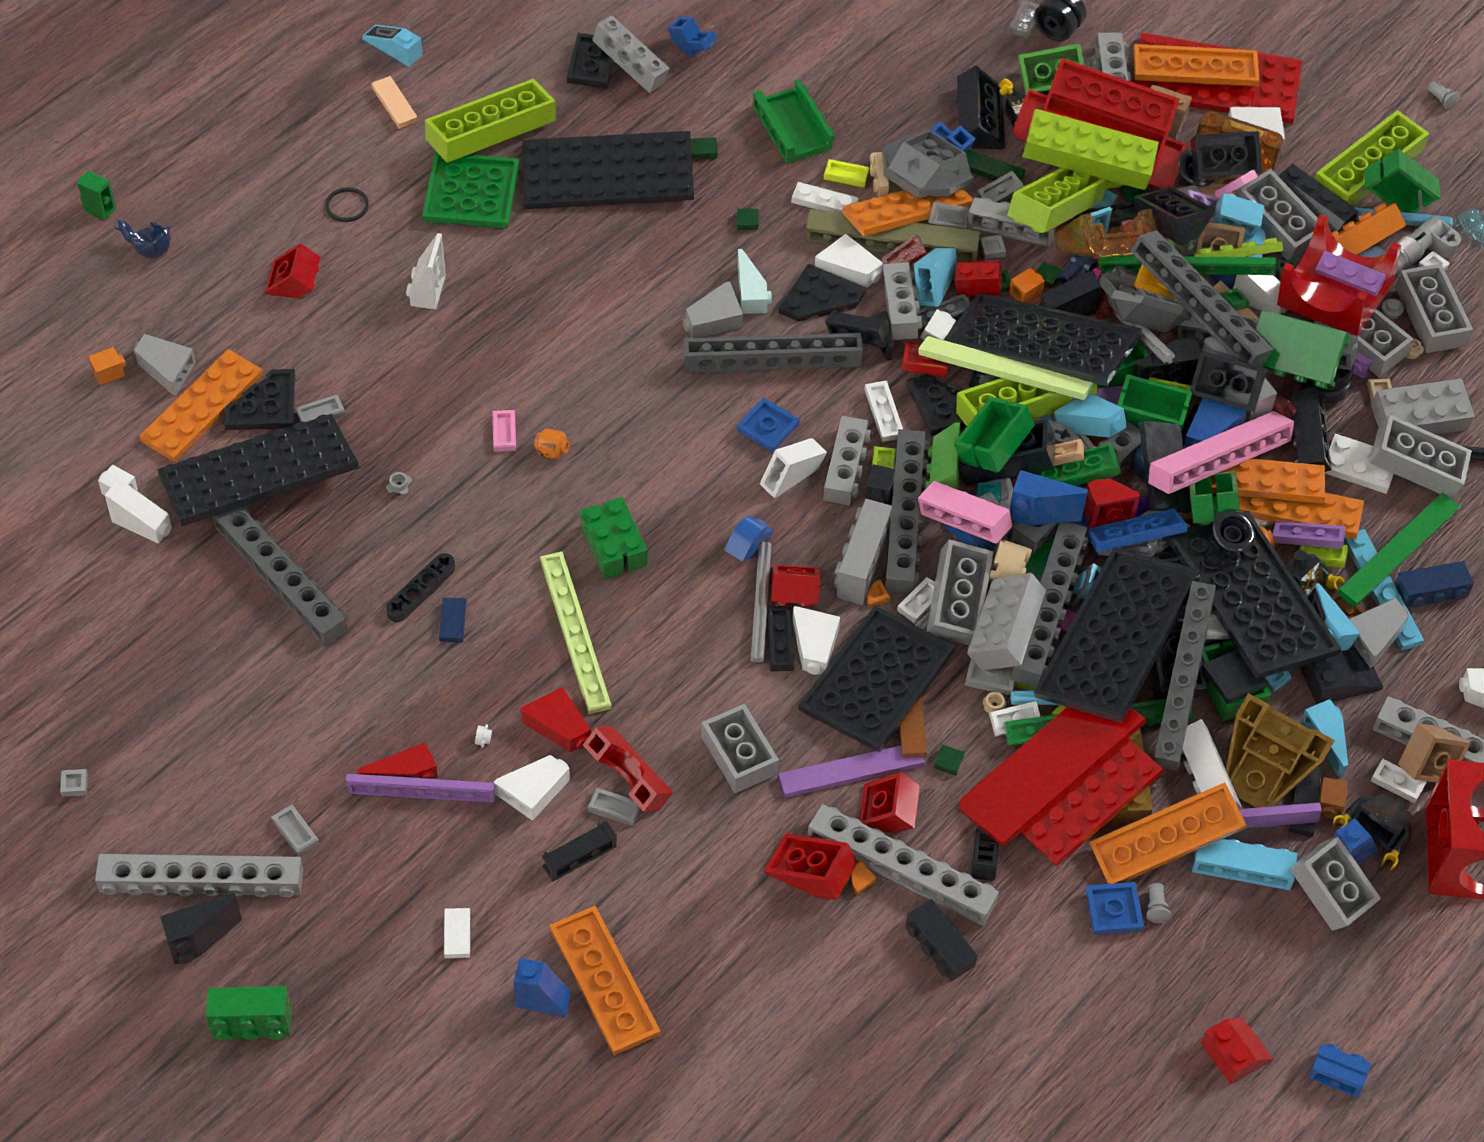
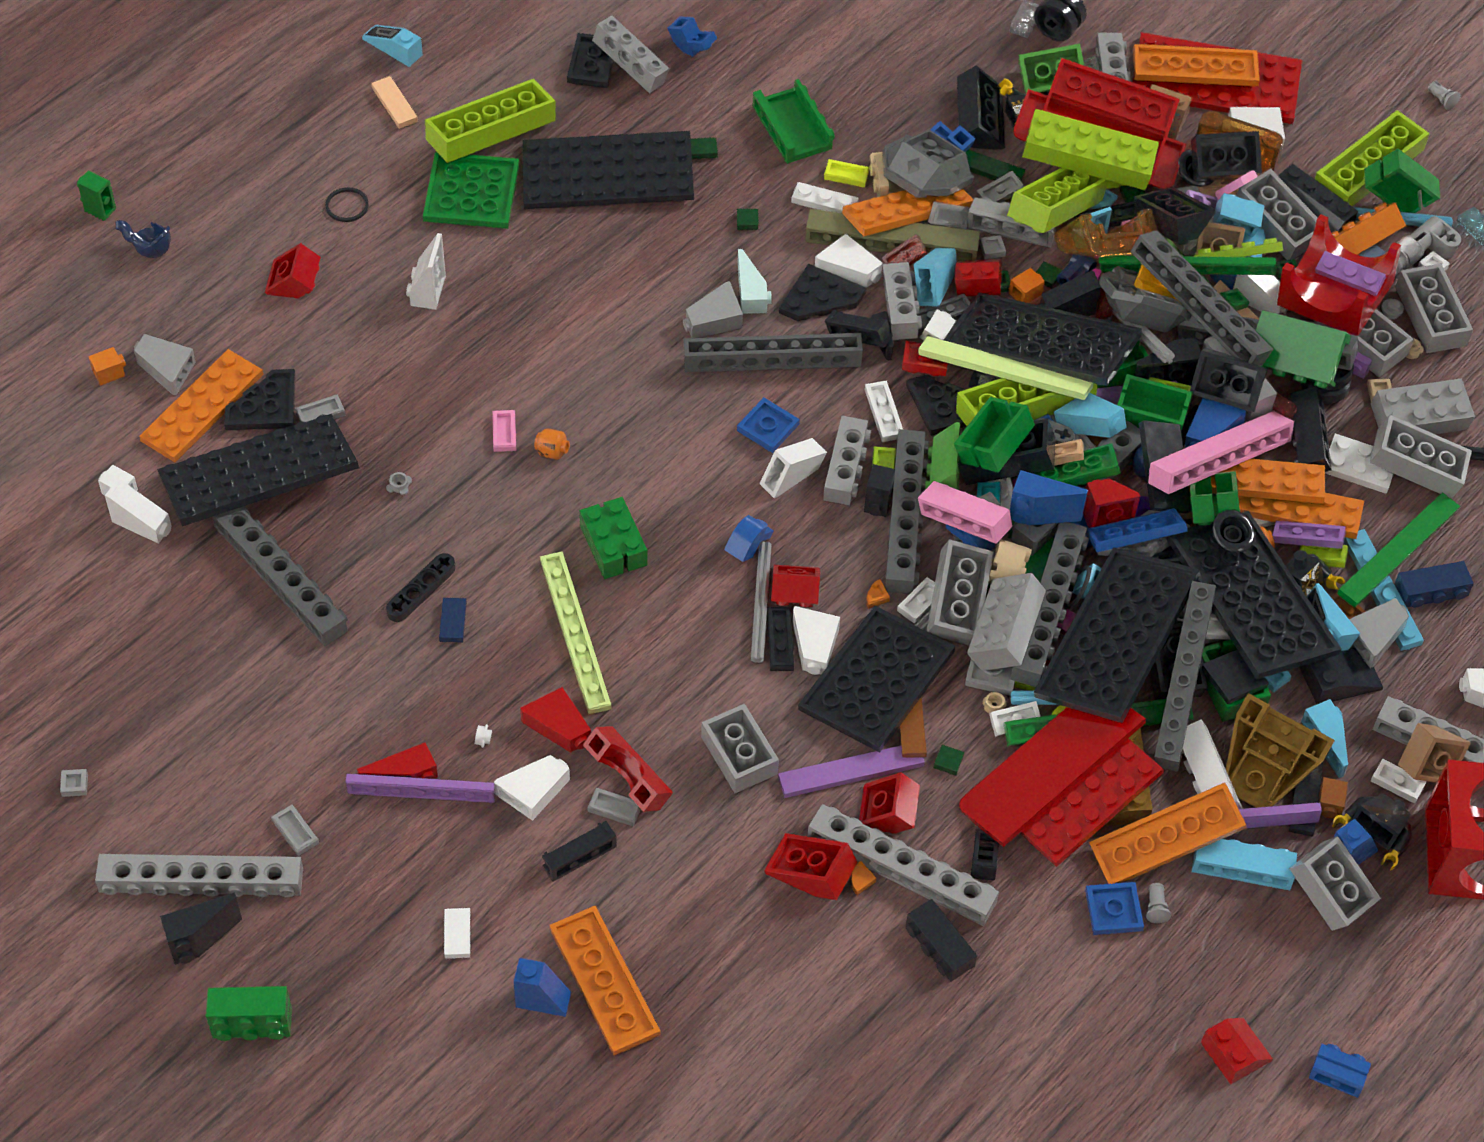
light grey brick [834,499,892,605] -> none

